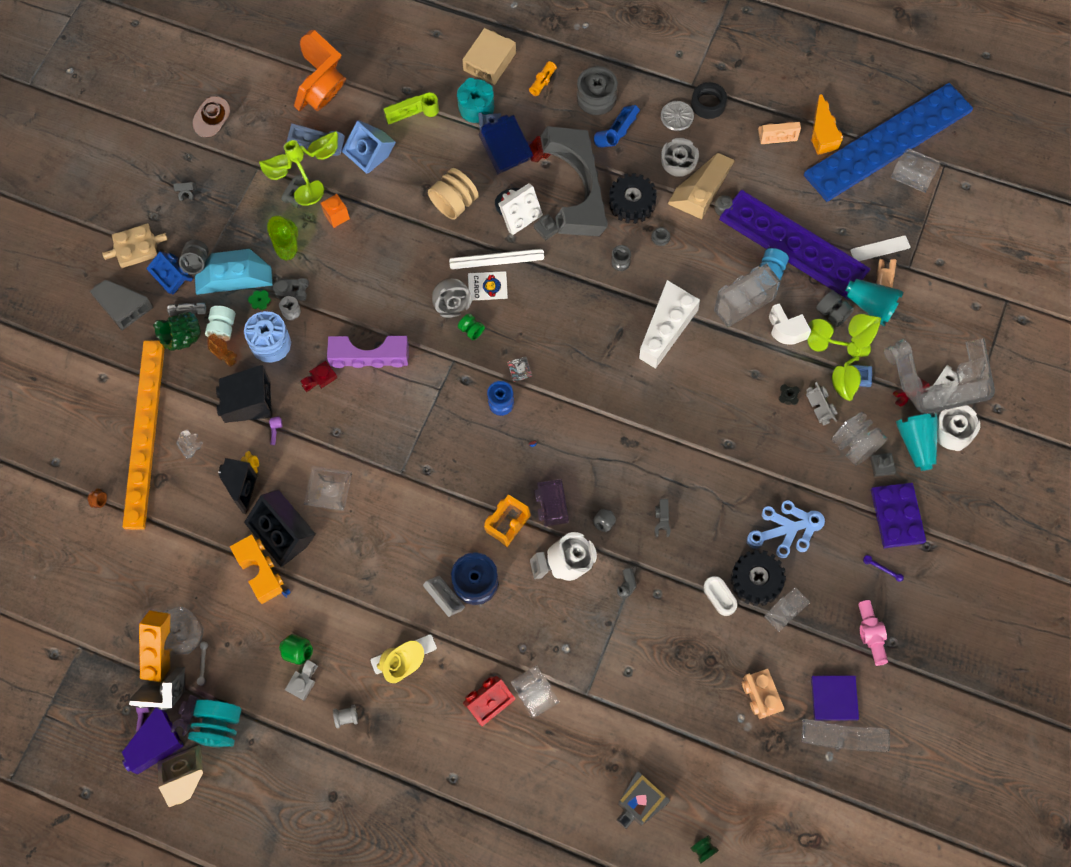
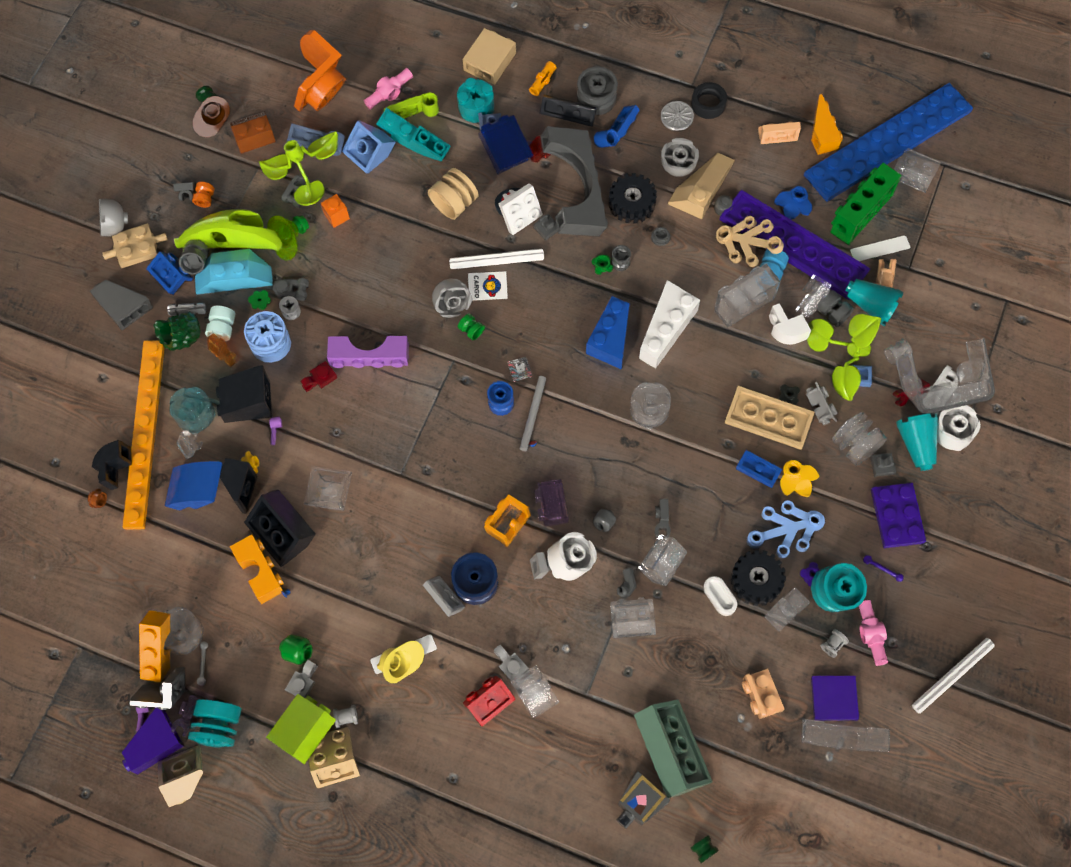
none -> black brick [92,440,132,490]
none -> light grey cylinder [99,199,128,237]
none -> blue slope [165,461,222,511]
none -> clear light blue brick [169,387,215,434]
none -> lime piece [174,209,282,251]
none -> orange wheel [192,182,215,208]
none -> dark green wheel [196,85,217,103]
none -> dark orange slope [230,111,276,154]
none -> lime brick [266,694,336,765]
none -> green plate [292,215,309,234]
none -> tan bracket [309,727,360,788]
none -> bright pink pin [364,68,413,110]
none -> teal slope [376,108,451,162]
none -> light grey plate [494,645,529,684]
none -> light grey bar [520,376,546,451]
none -> black tile [540,94,597,127]
none -> blue wedge [586,296,630,369]
none -> green plate [592,255,613,275]
none -> clear brick [611,597,656,638]
none -> clear brick [630,382,671,429]
none -> sand green slope [634,700,713,798]
none -> clear brick [638,534,687,586]
none -> tan plant [716,216,784,267]
none -> tan plate [725,386,815,450]
none -> blue plate [736,450,782,488]
none -> blue plate [774,186,812,220]
none -> yellow plate [780,460,819,497]
none -> clear plate [796,275,832,318]
none -> dark purple plate [800,562,819,587]
none -> teal wheel [811,563,867,613]
none -> light grey bush [820,629,849,658]
none -> green brick [830,163,902,246]
none -> white axle [912,638,995,713]

